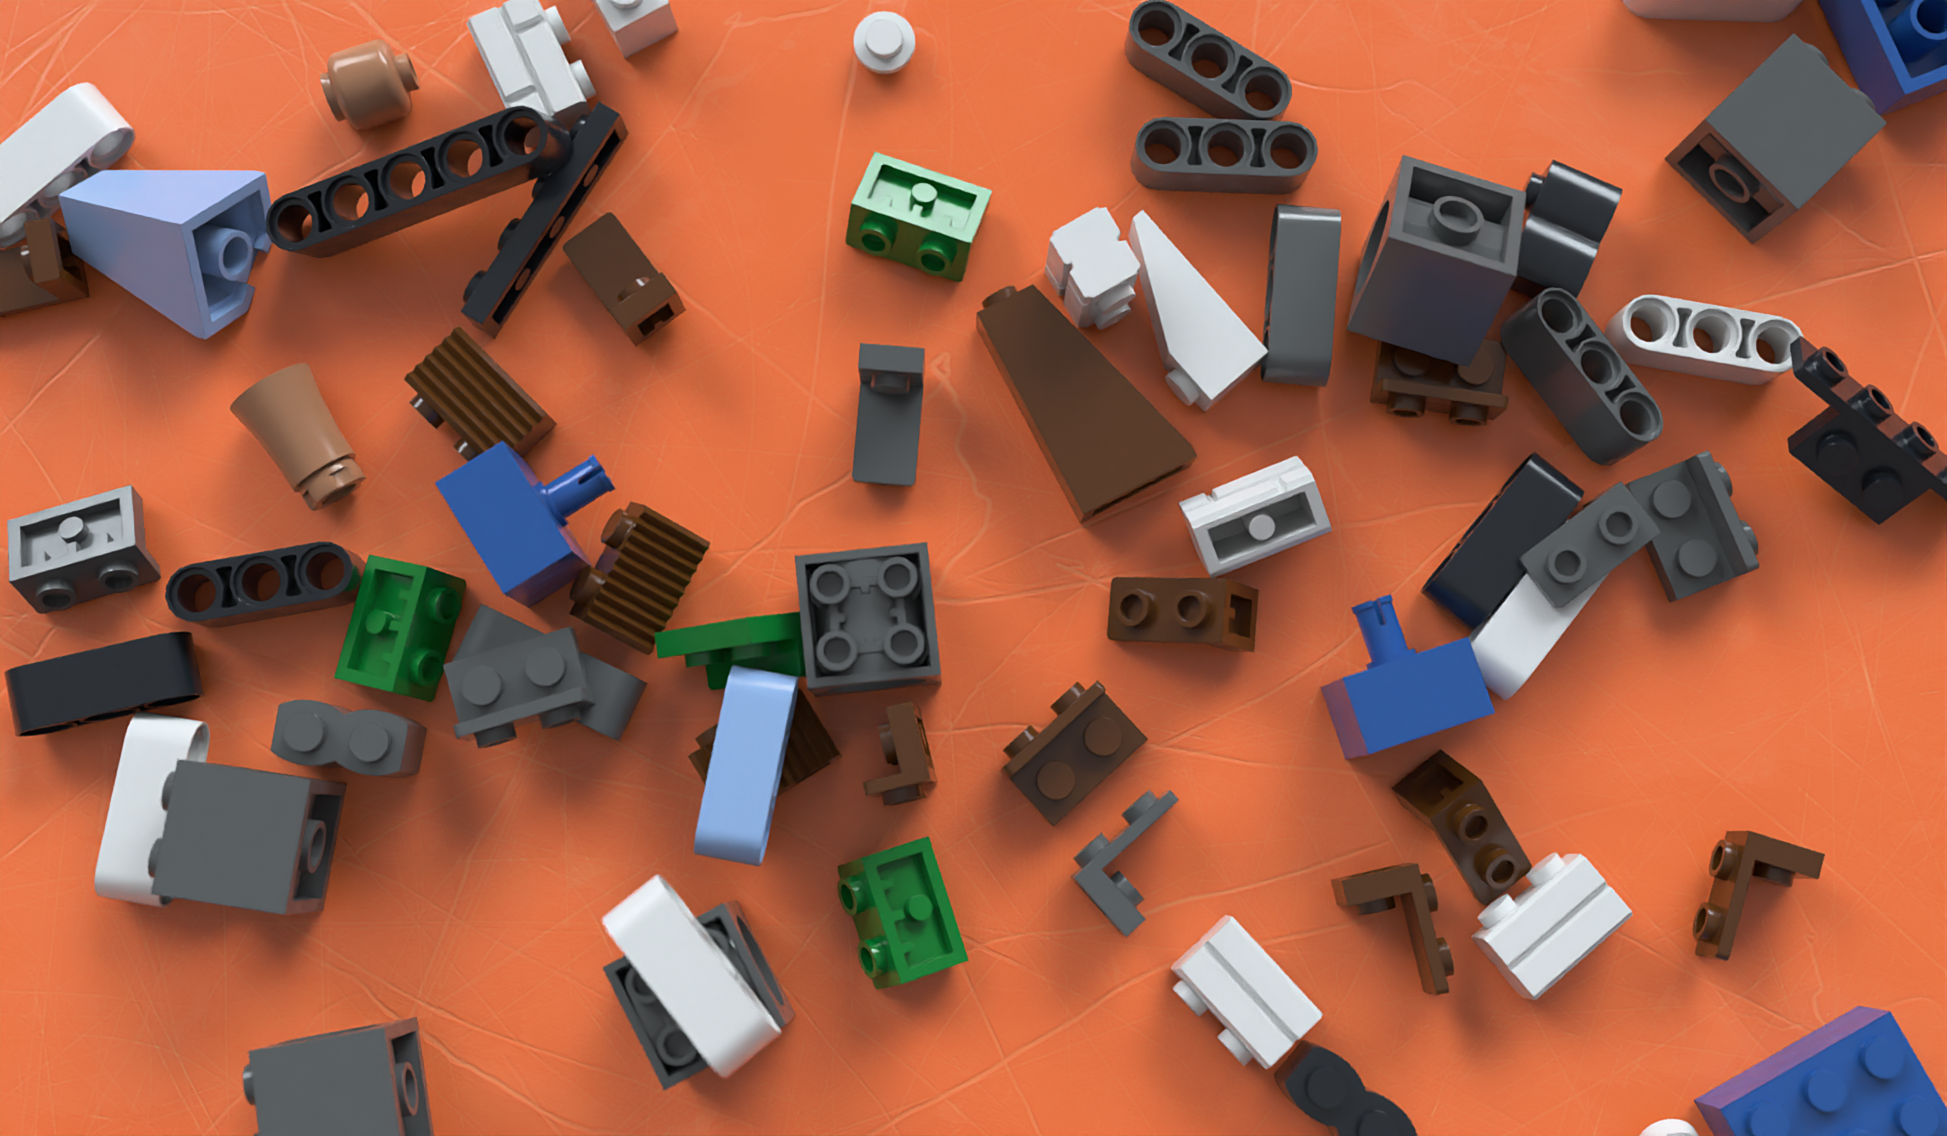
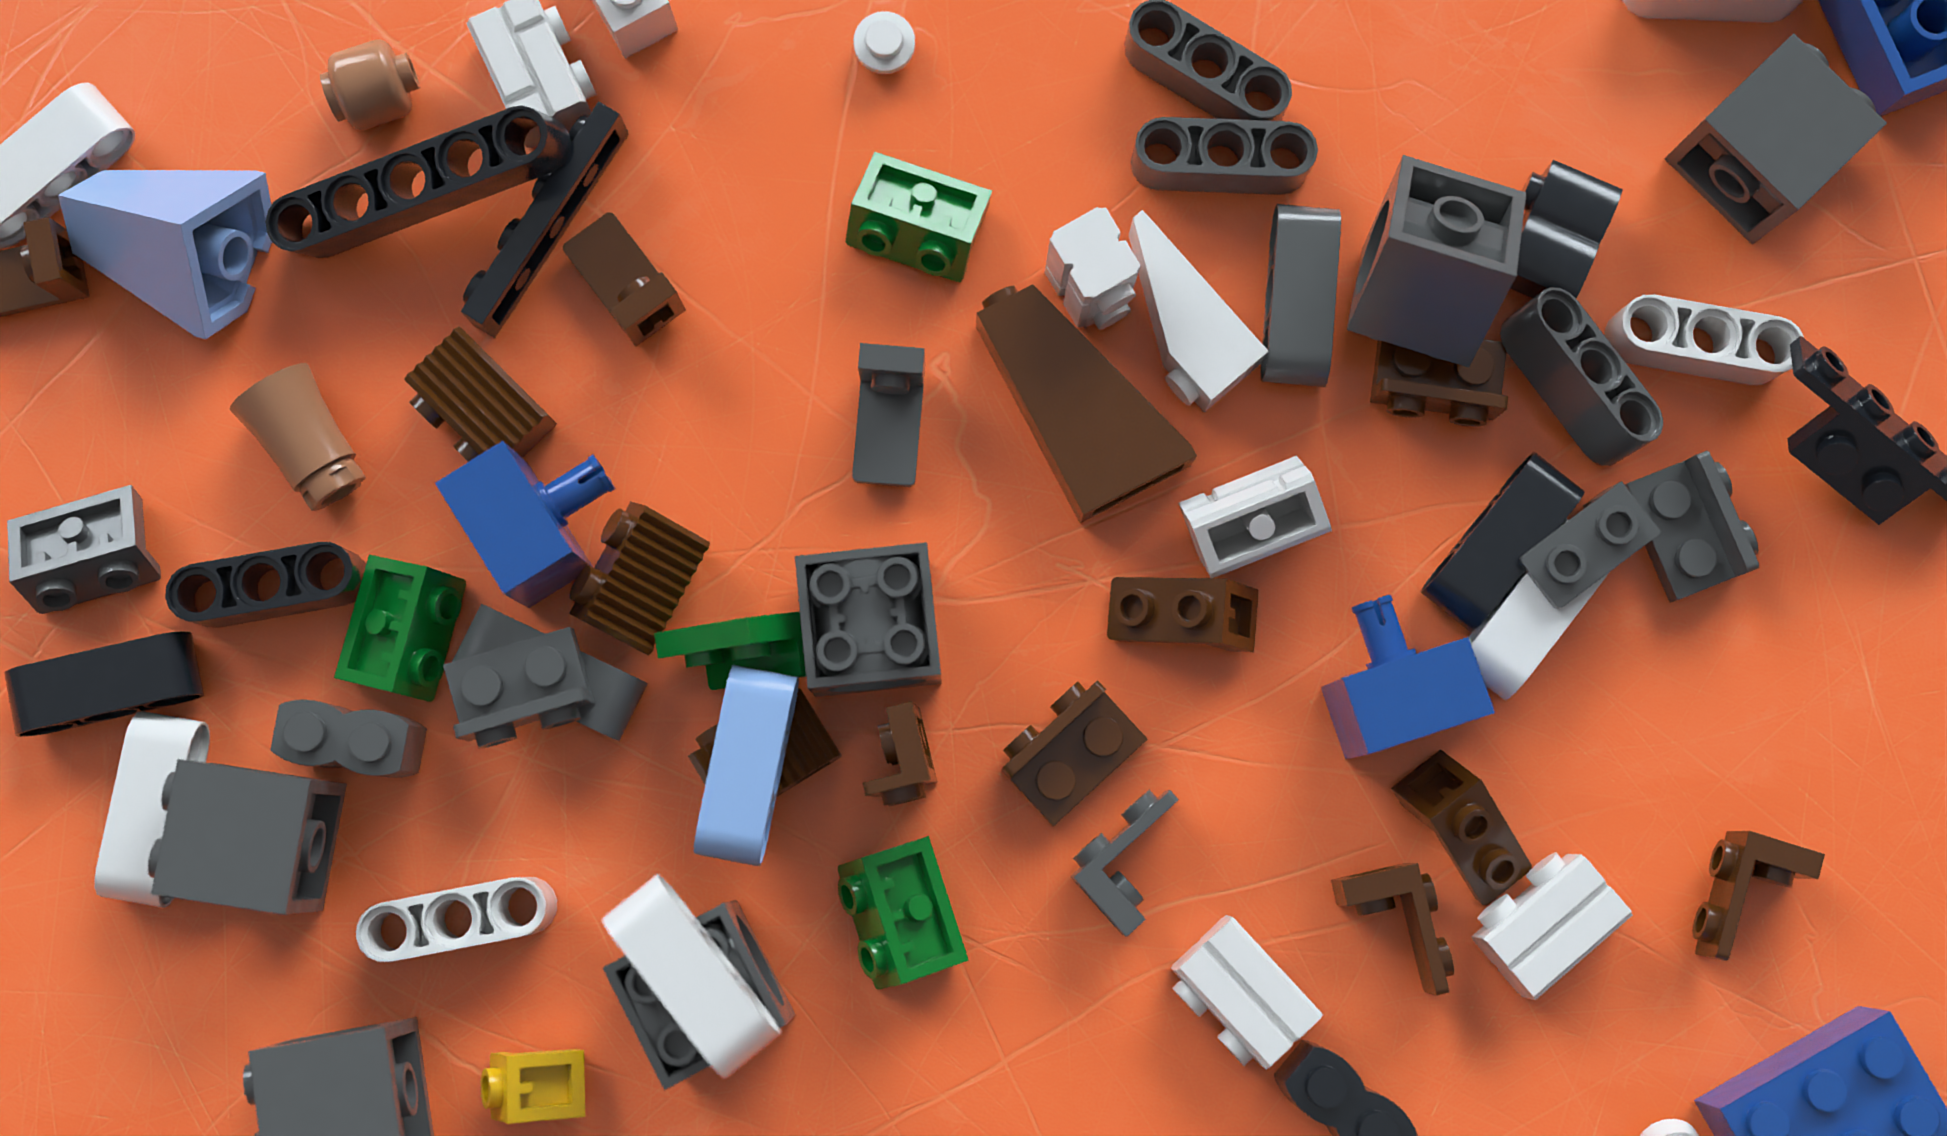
none -> white beam [356,877,557,962]
none -> yellow bracket [480,1049,585,1124]

